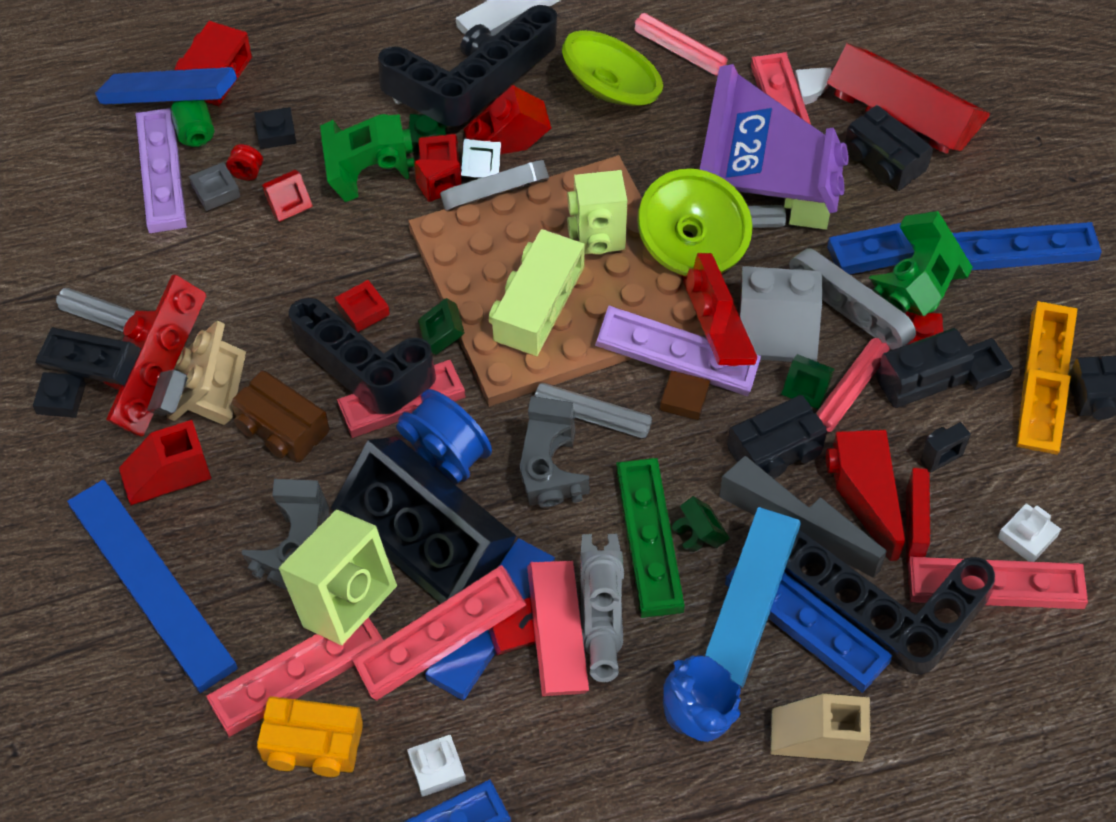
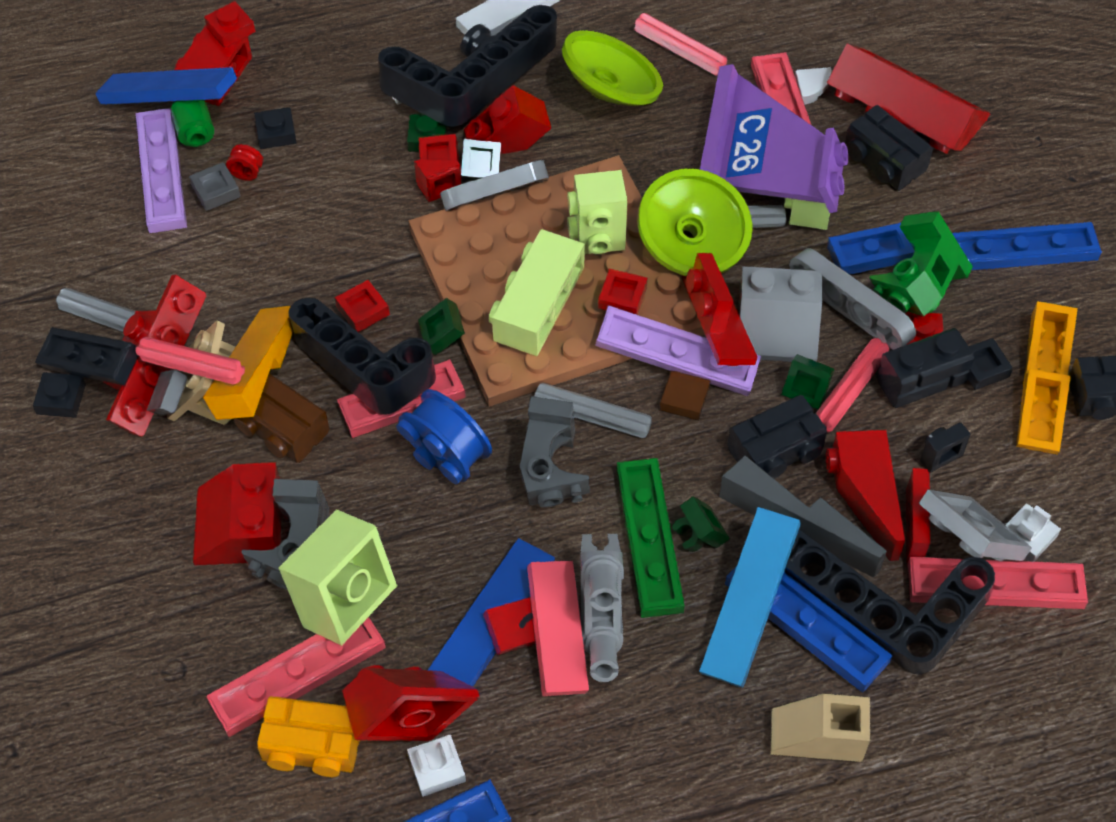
blue tile [67,479,238,693] -> none
red slope [119,420,212,505] -> none
tile [262,170,313,222] -> none
green tile [320,114,415,202] -> none
black slope [331,436,517,603] -> none
coral tile [353,565,526,701] -> none
blue hair [663,655,741,742] -> none
none -> coral axle [135,337,245,384]
none -> red slope [193,462,282,566]
none -> light orange slope [203,306,293,420]
none -> red plate [204,1,255,48]
none -> red slope [342,665,480,741]
none -> red plate [598,268,648,315]
none -> light grey plate [919,489,1032,562]

